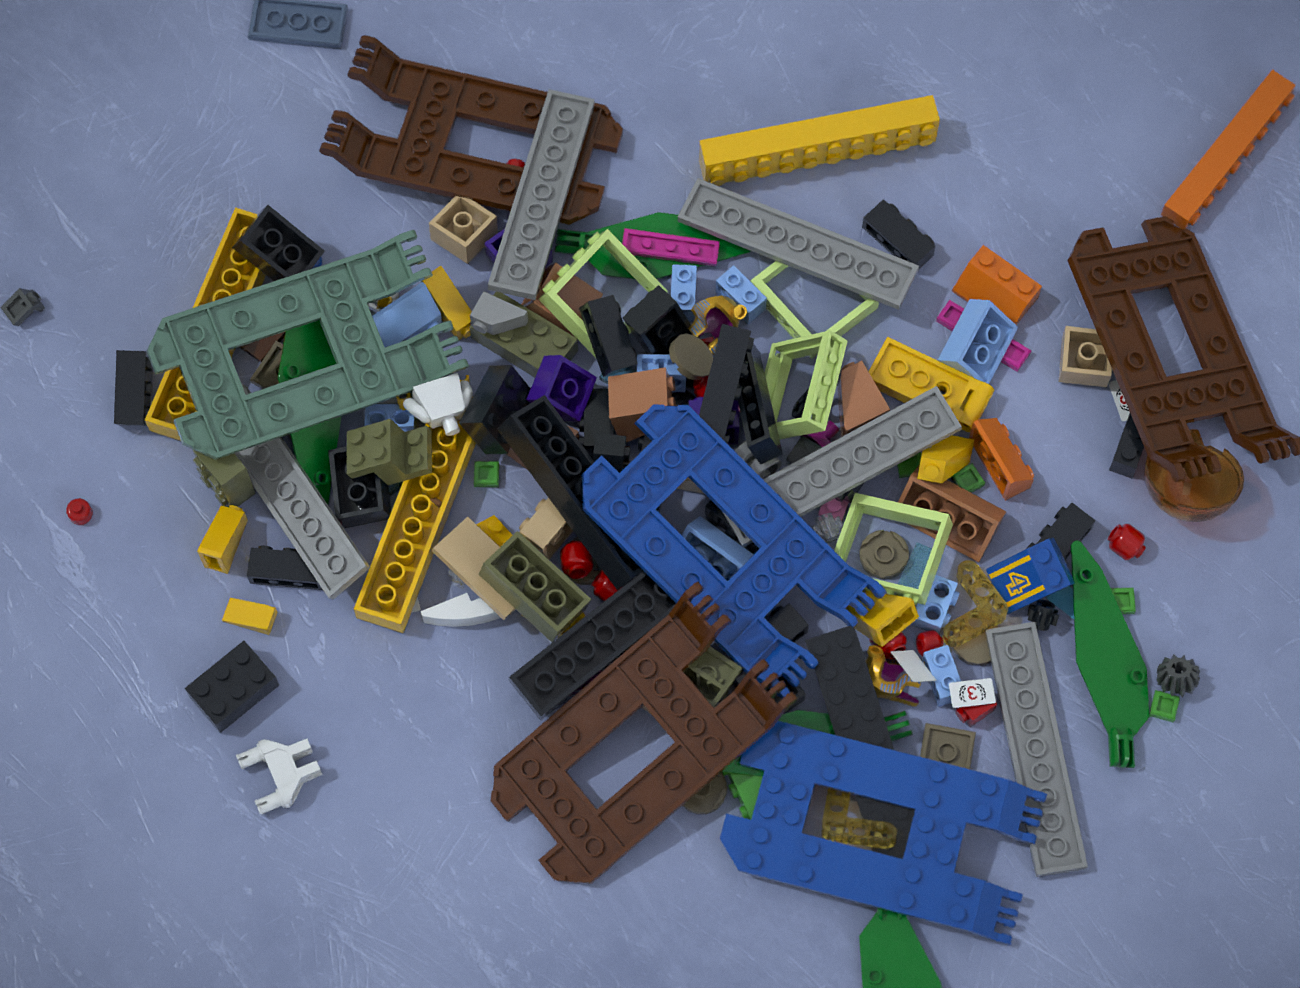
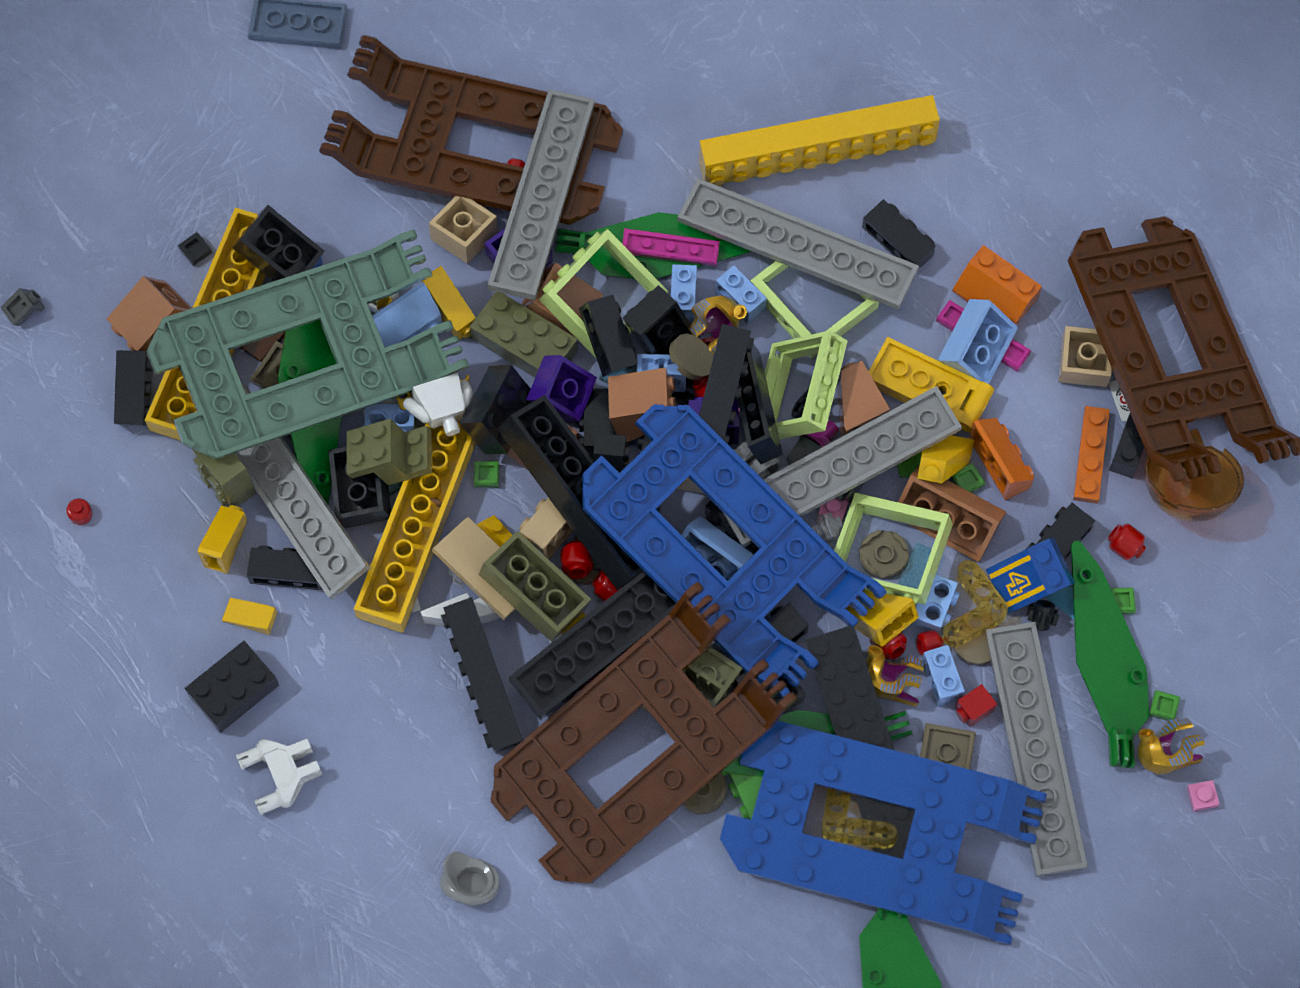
light grey slope [470,291,528,335] -> none
white sticker [891,650,937,682] -> none
white sticker [949,678,996,708] -> none
dark grey gear [1156,654,1200,698] -> none
orange brick [1161,69,1296,230] -> none
none -> nougat slope [107,276,191,351]
none -> black tile [178,232,212,266]
none -> light grey piece [440,852,500,906]
none -> black brick [441,597,523,753]
none -> orange plate [1073,406,1110,504]
none -> pearl gold piece [1138,718,1204,774]
none -> bright pink plate [1187,780,1220,812]

